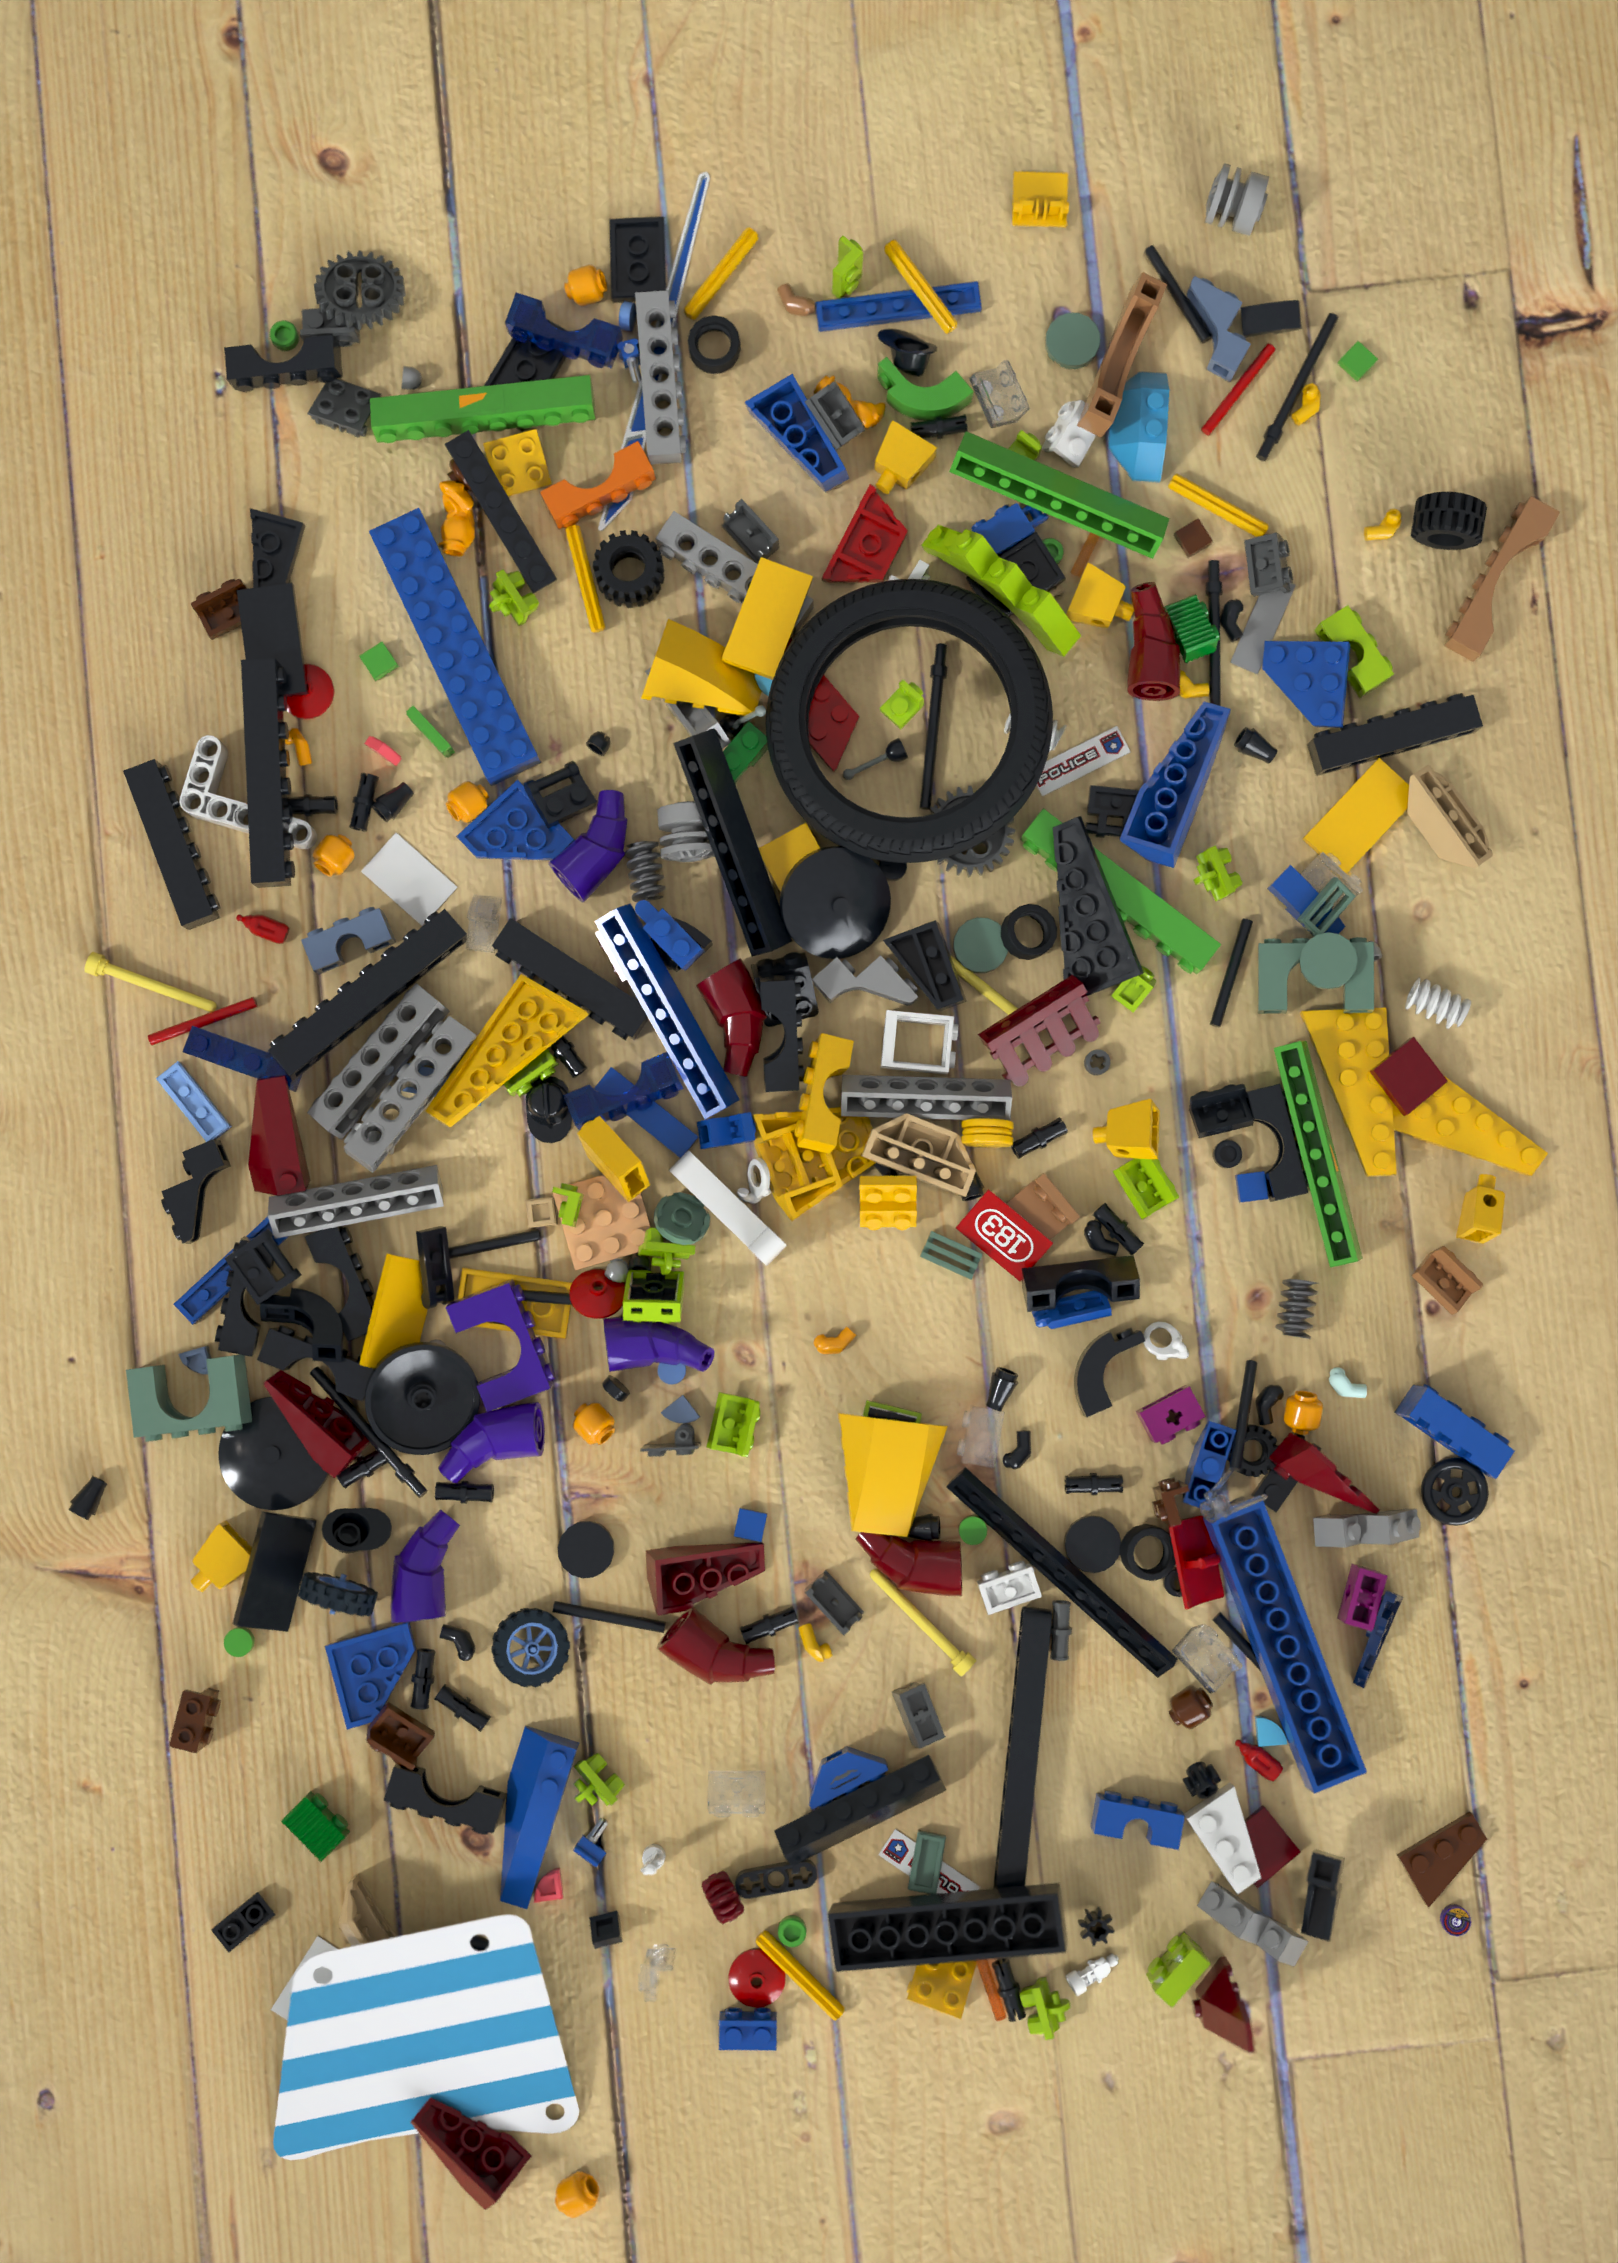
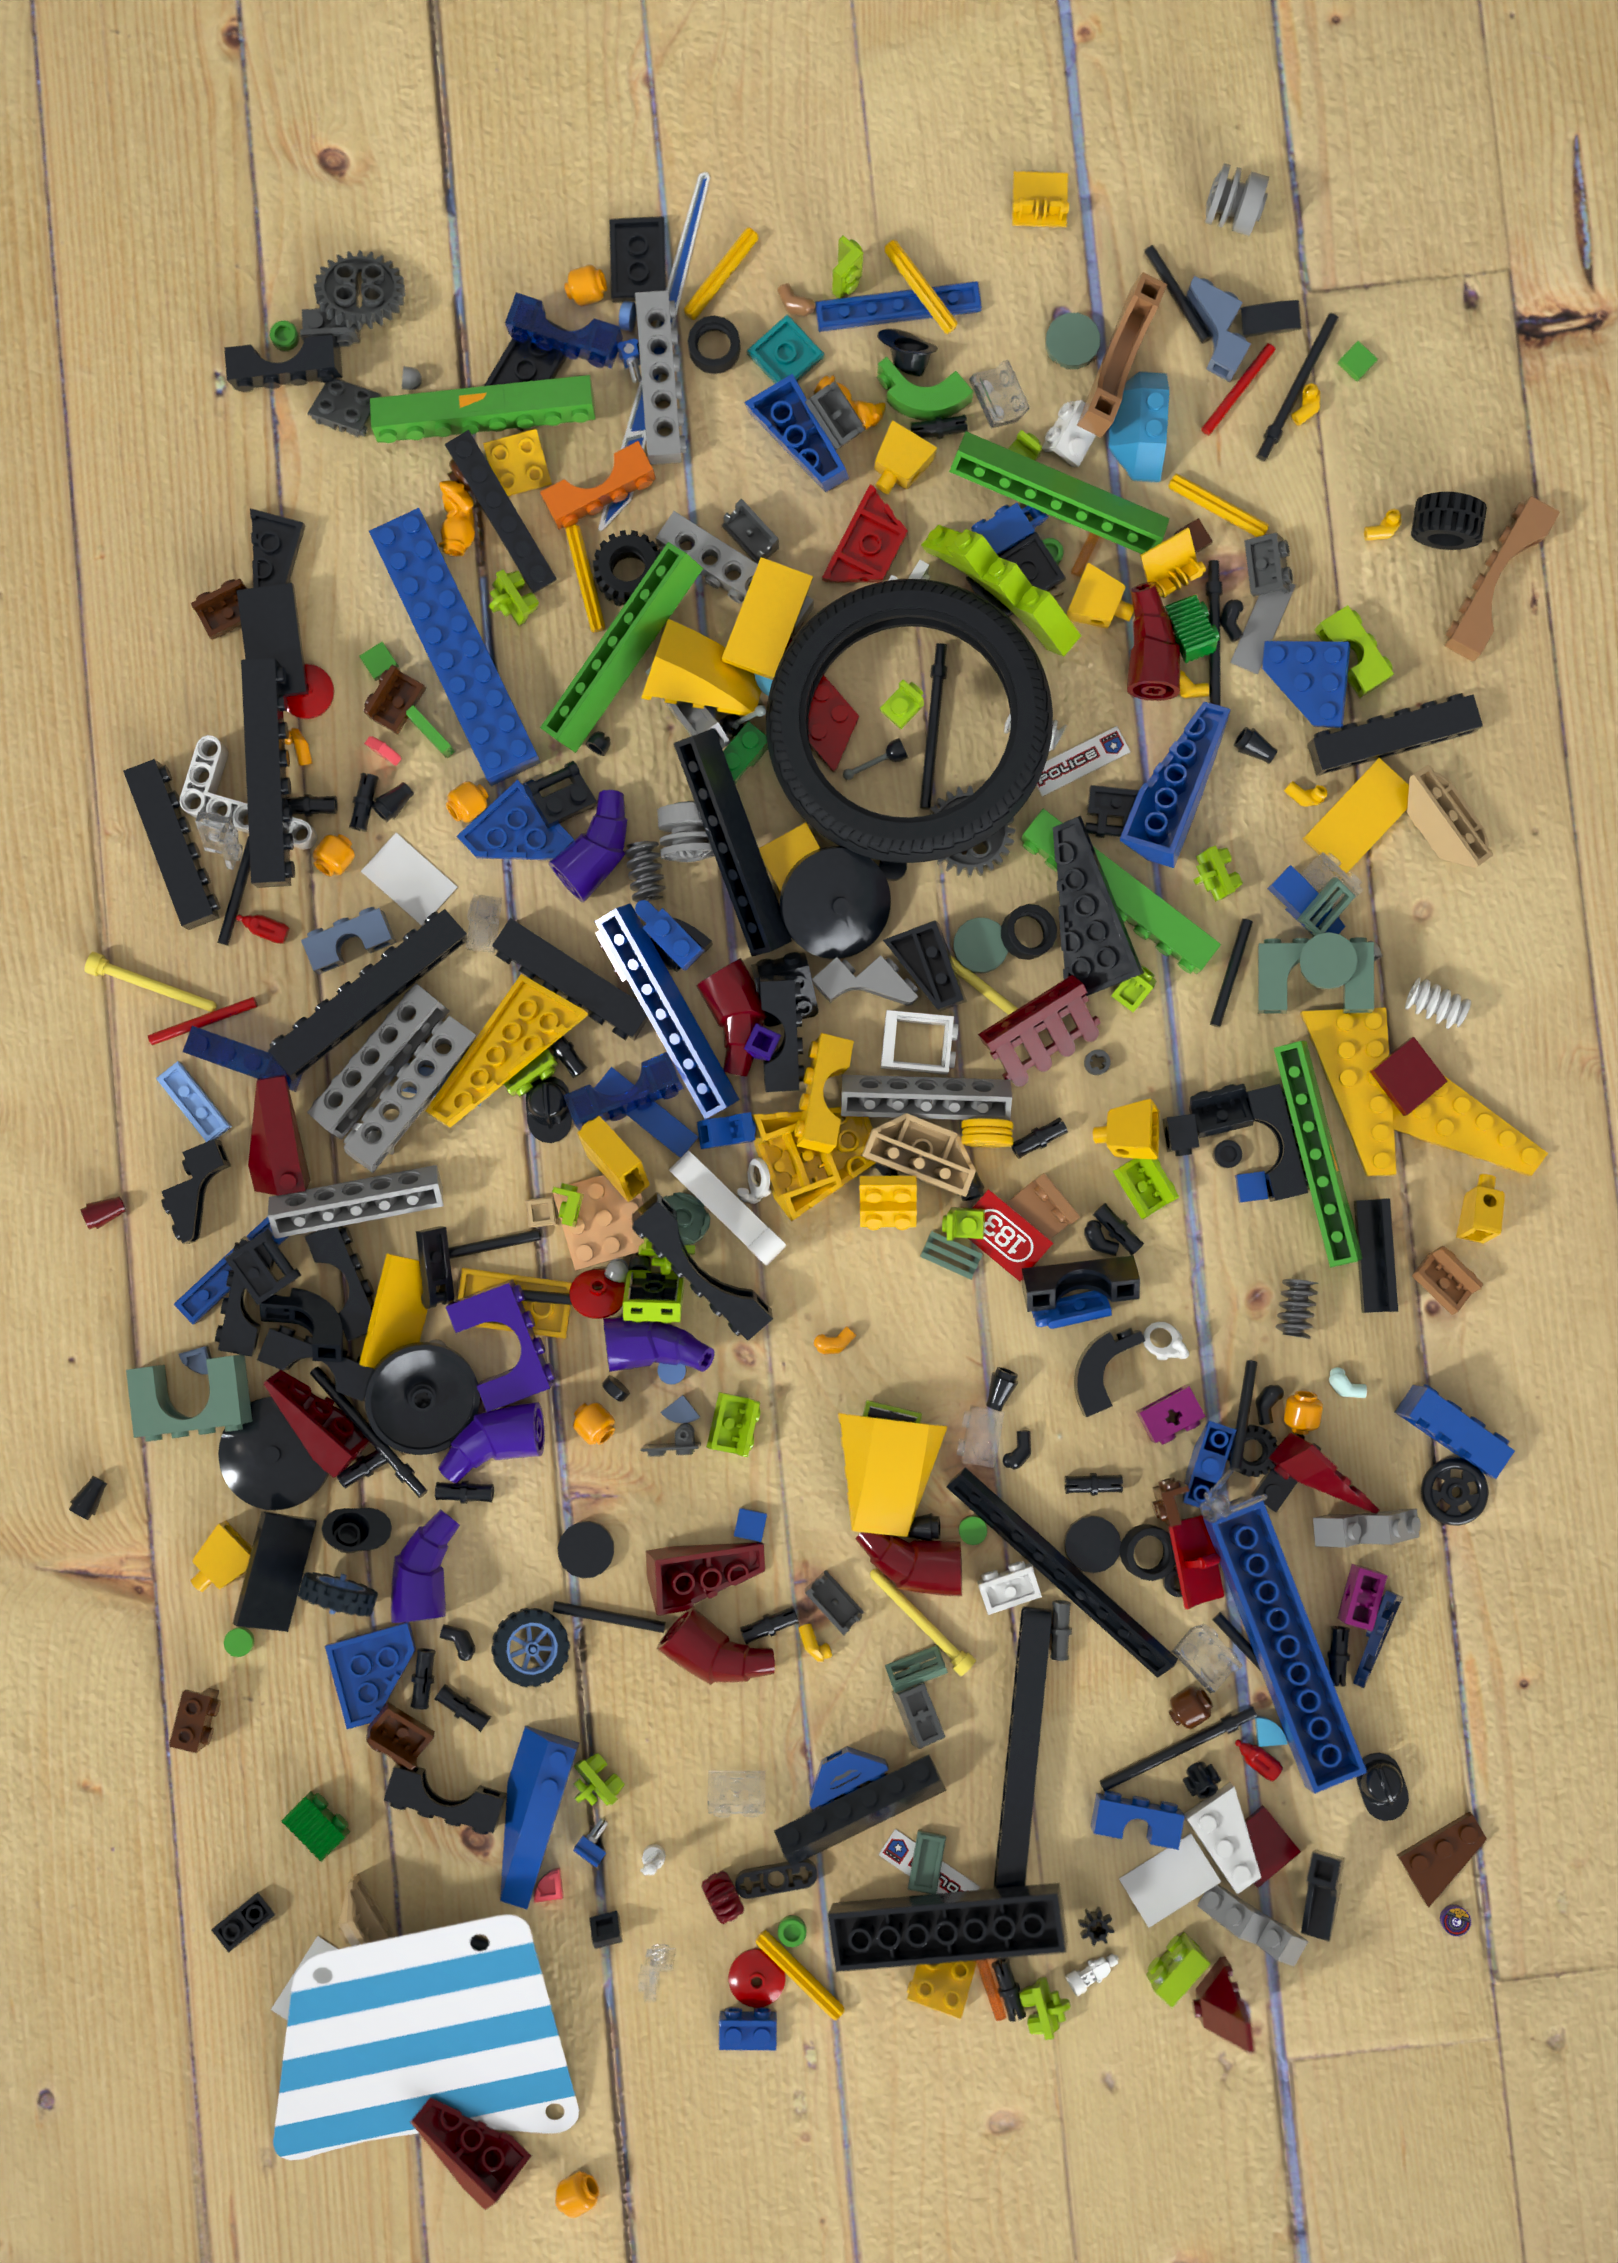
none -> dark red cone [80,1196,126,1230]
none -> clear bracket [195,812,243,870]
none -> black bar [217,836,250,946]
none -> reddish brown bracket [364,665,426,735]
none -> bright green brick [540,542,703,753]
none -> black arch [632,1192,773,1341]
none -> dark purple slope [744,1023,781,1061]
none -> teal tile [747,314,824,384]
none -> sand green tile [885,1645,948,1693]
none -> lime bracket [942,1207,985,1241]
none -> black bar [1100,1706,1258,1792]
none -> white sticker [1119,1833,1221,1928]
none -> yellow hinge [1140,528,1206,598]
none -> black brick [1162,1114,1199,1156]
none -> yellow arm [1284,781,1328,807]
none -> black pin [1327,1626,1350,1687]
none -> black fence [1354,1198,1398,1313]
none -> black piece [1356,1753,1409,1821]

